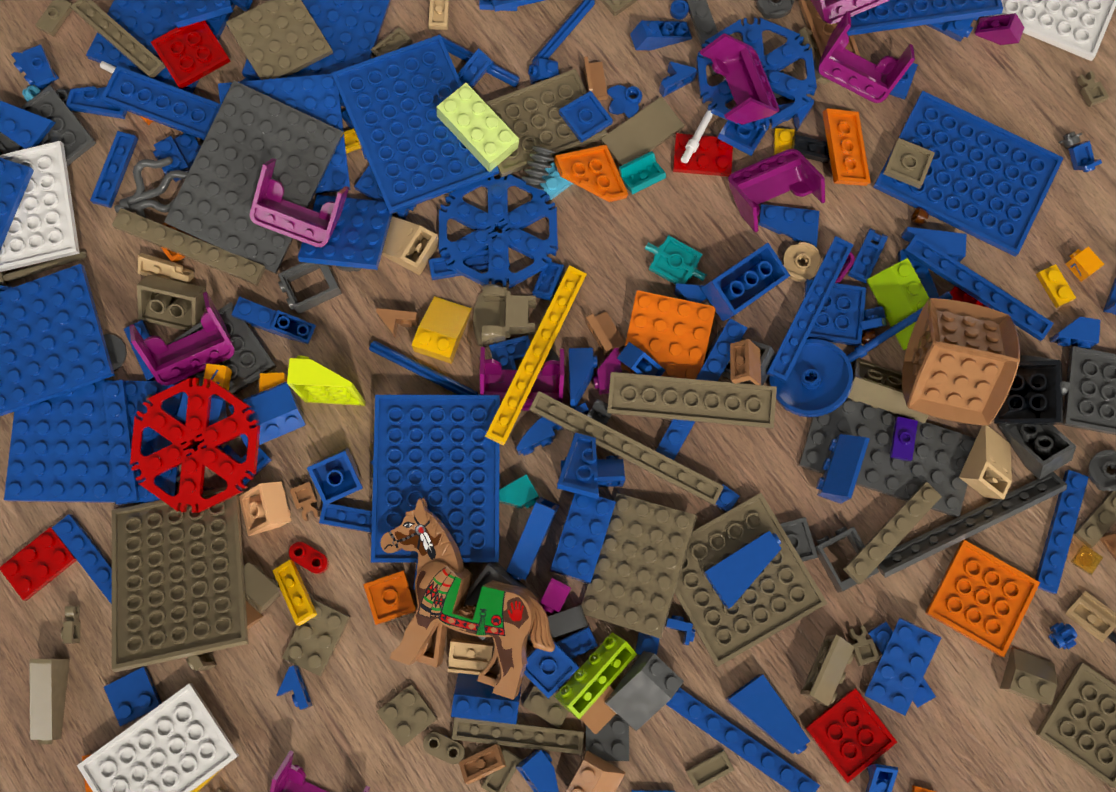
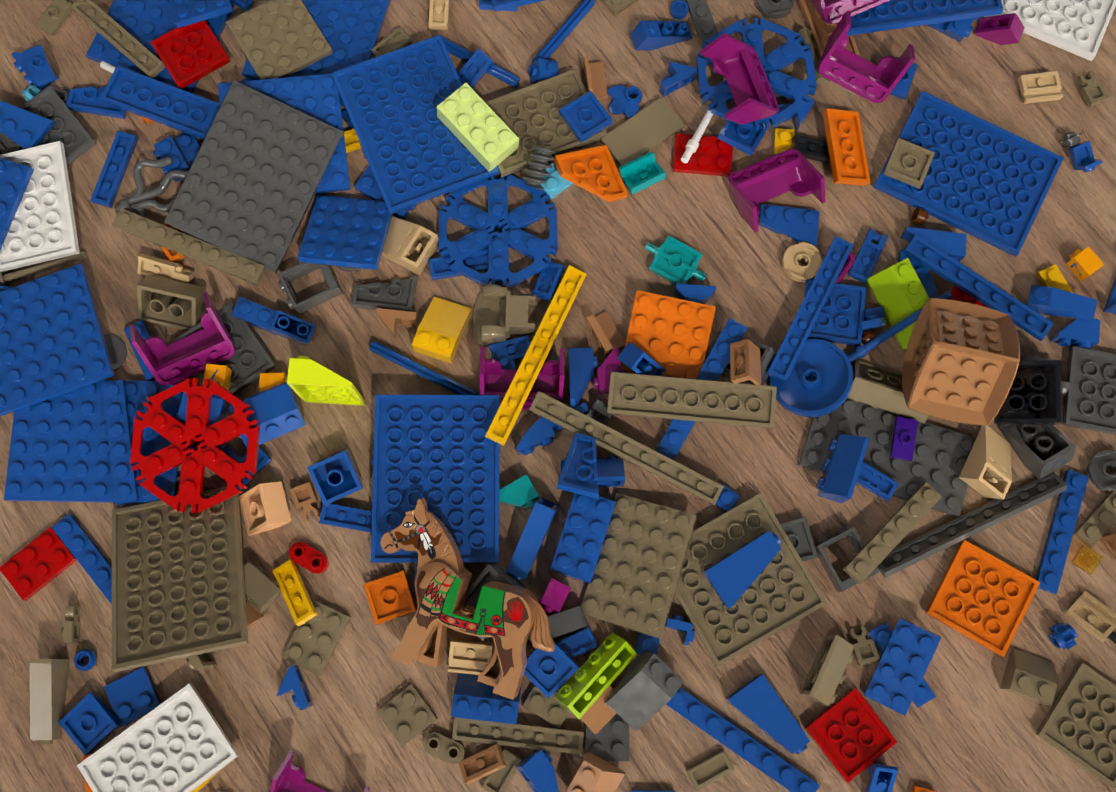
magenta windscreen [250,158,349,247] -> none
blue brick [701,243,790,321] -> none
none -> blue plate [58,691,121,755]
none -> blue plate [74,649,97,671]
none -> dark grey wing [351,275,418,312]
none -> blue plate [856,462,899,502]
none -> tan plate [1018,71,1064,104]
none -> blue slope [1028,285,1097,320]

